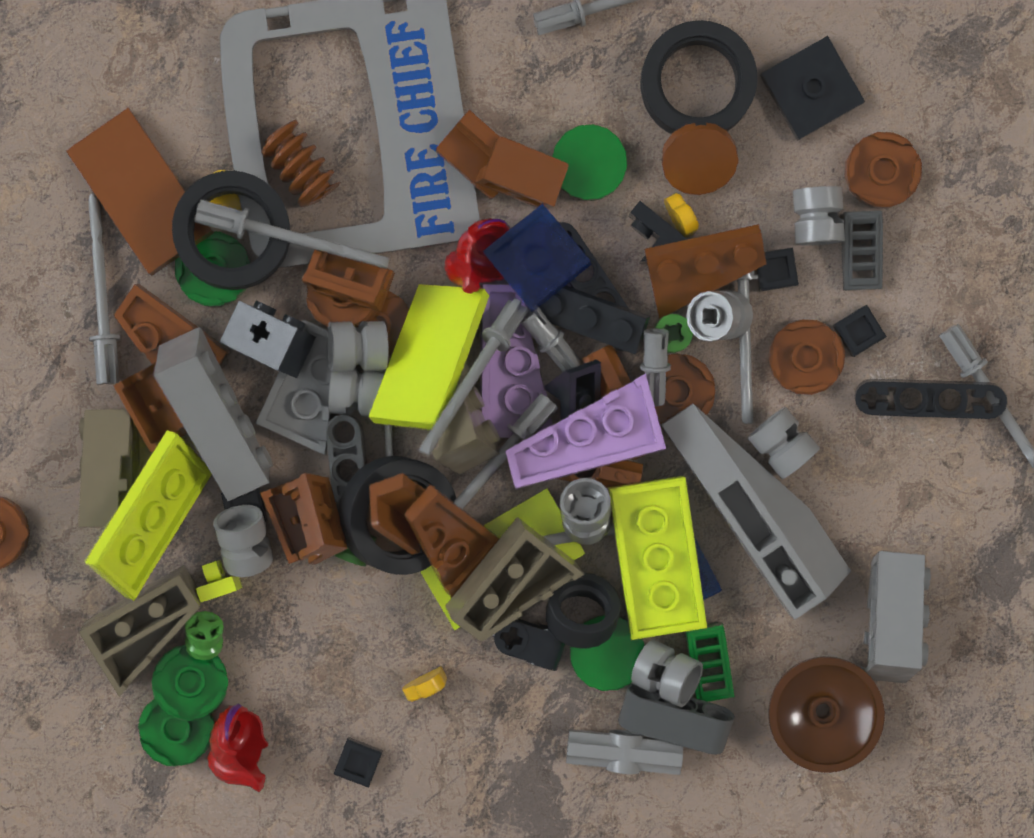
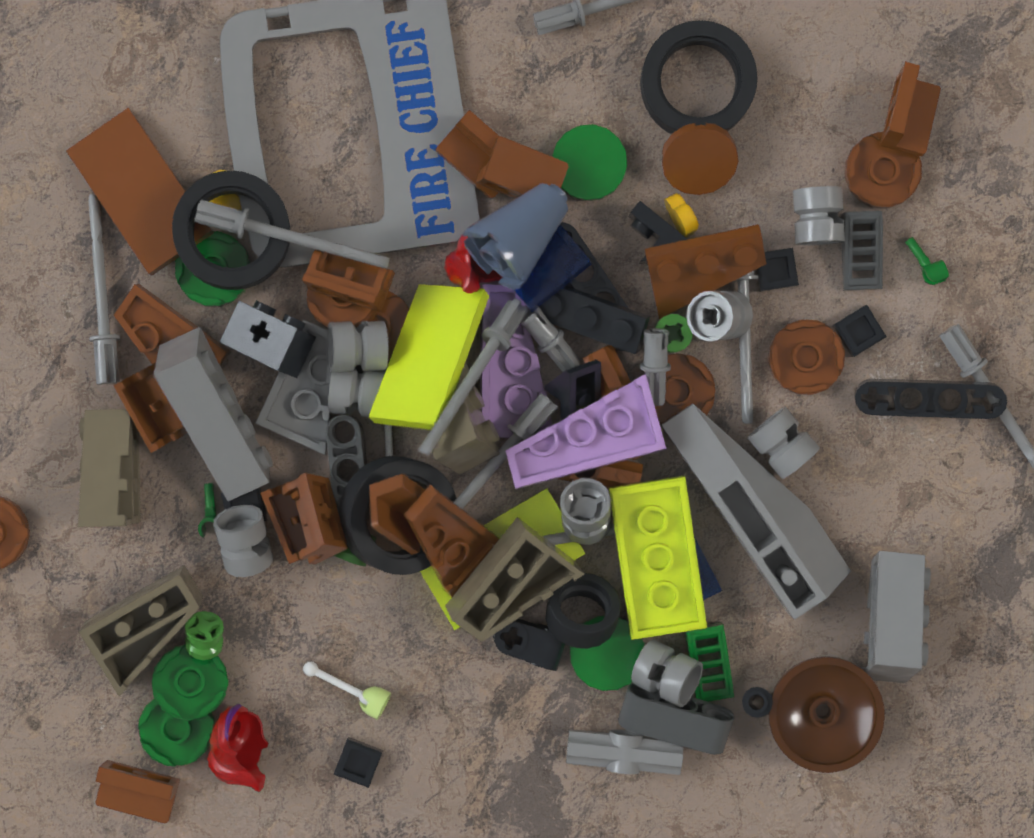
neon yellow tile [85,430,212,601] -> none
neon yellow tile [196,560,243,603] -> none
dark orange piece [261,120,341,207] -> none
yellow tile [402,666,447,702] -> none
black plate [760,36,865,141] -> none
none -> dark orange panel [95,760,180,823]
none -> green hand [198,483,217,538]
none -> hinge [303,661,391,720]
none -> sand blue cone [463,183,568,290]
none -> black pin [742,687,773,718]
none -> dark orange panel [880,61,941,157]
none -> green hand [905,237,949,285]

